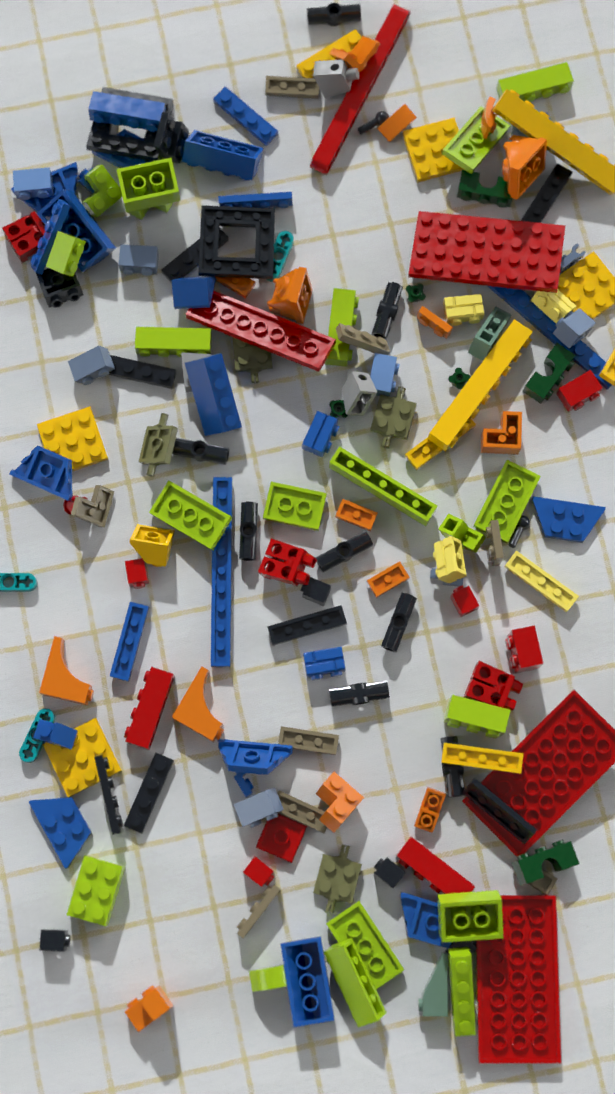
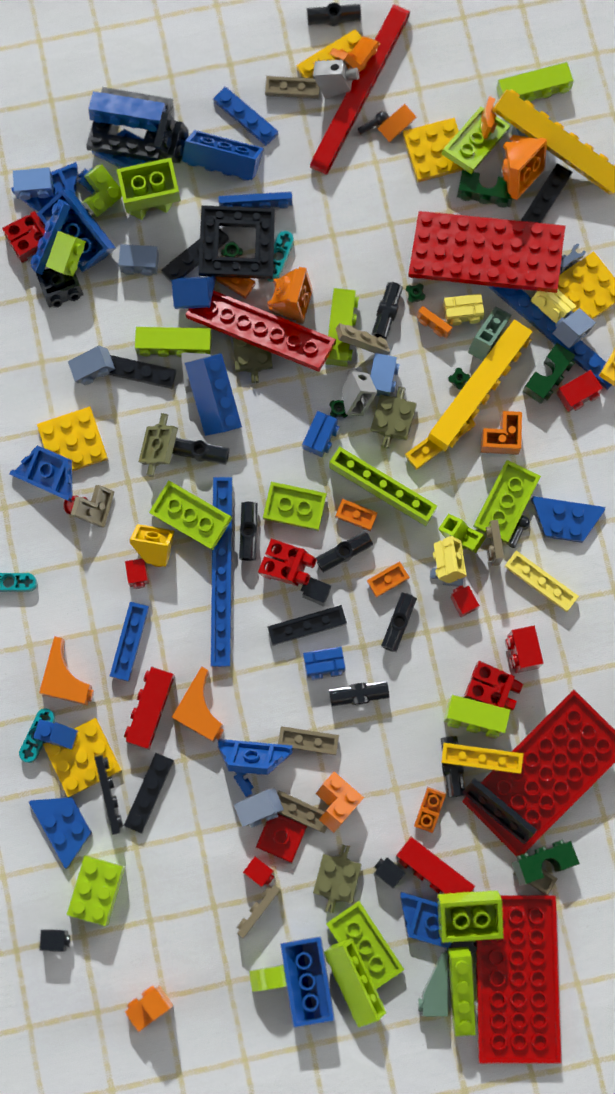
none -> dark green plate [221,241,243,257]

